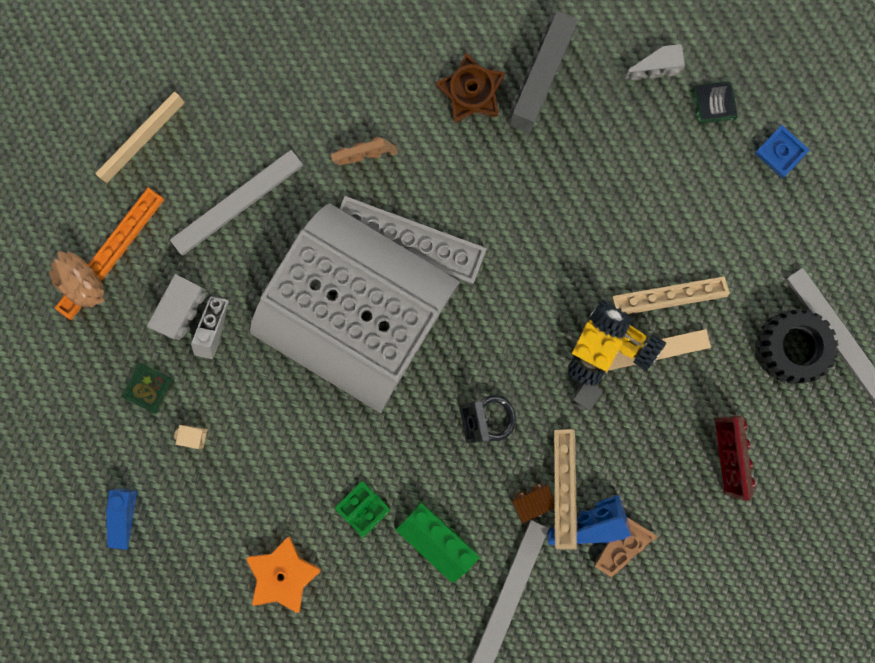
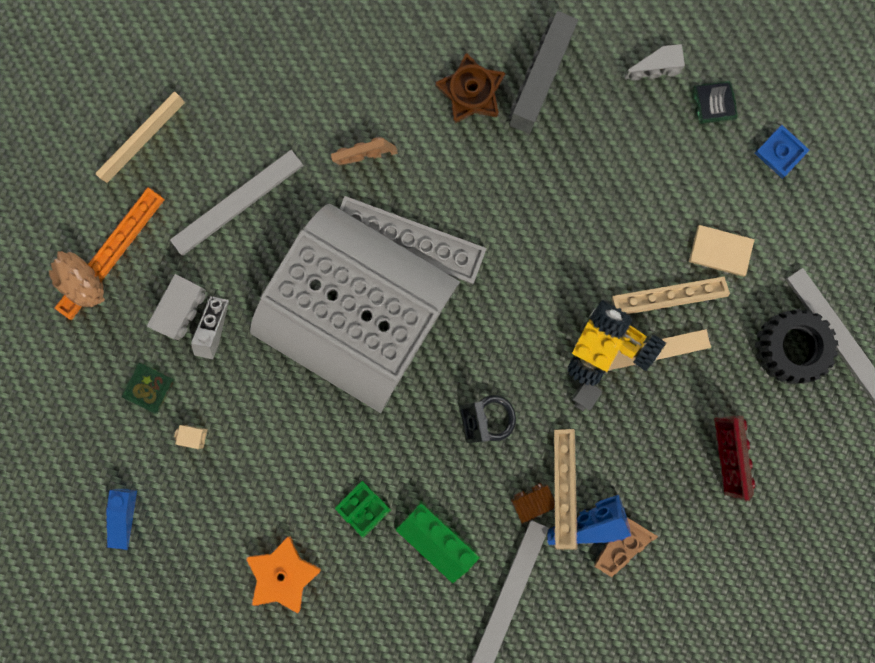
none -> tan tile [689,225,754,277]

